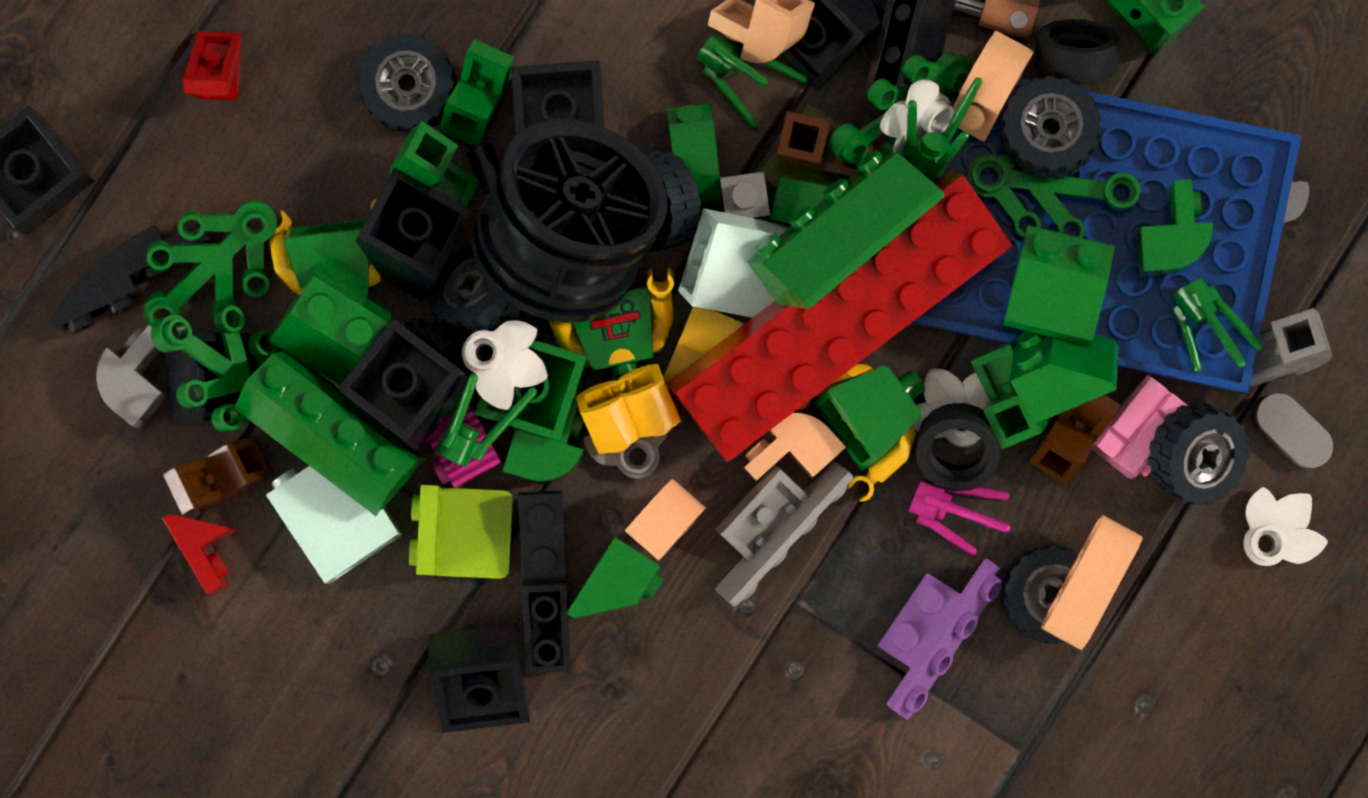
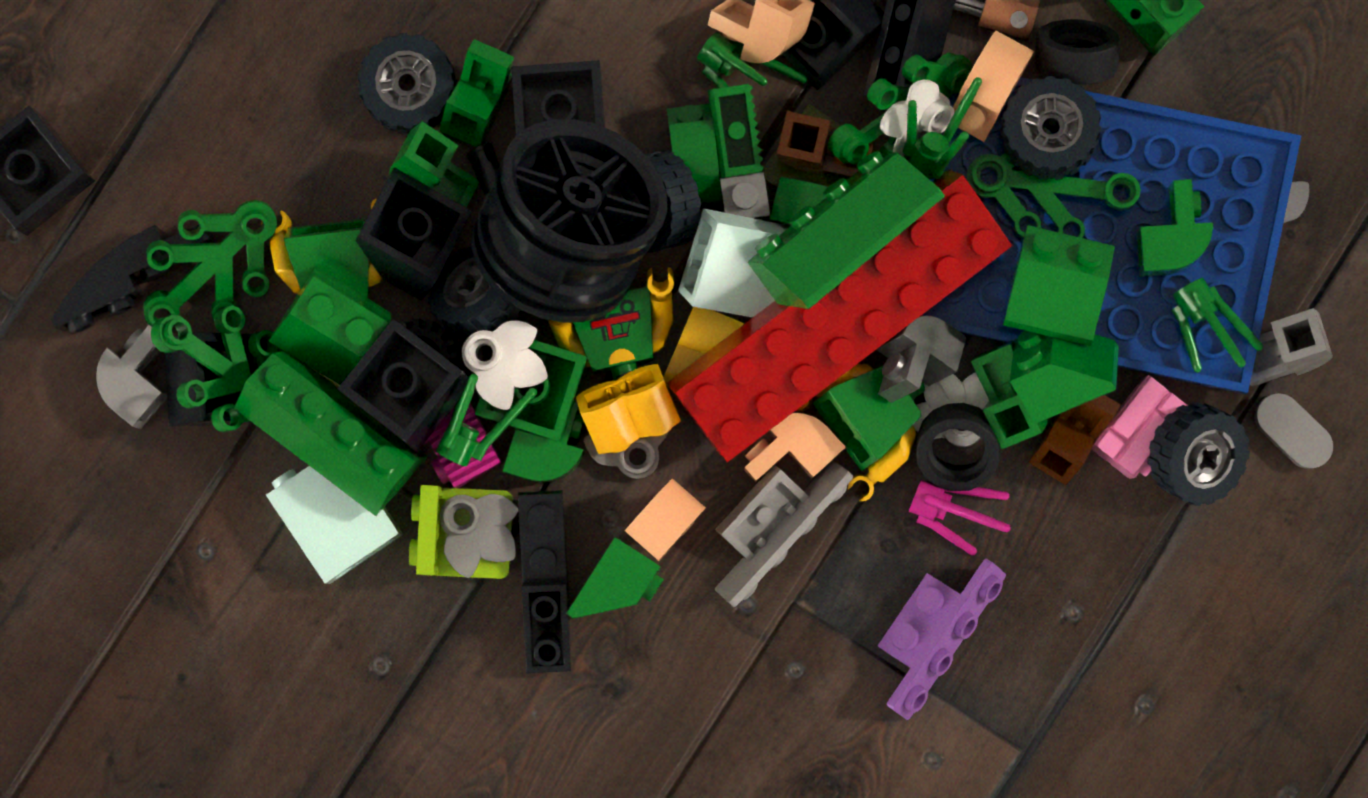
red slope [162,514,237,595] -> none
reddish brown brick [163,435,274,515] -> none
red slope [183,31,242,101] -> none
black slope [428,623,530,733] -> none
black wheel [1002,546,1079,644] -> none
light nougat beam [1041,515,1143,650] -> none
white plate [1243,487,1328,566] -> none
none -> light grey plate [440,494,519,578]
none -> green brick [708,84,764,178]
none -> flat silver brick [876,316,967,403]

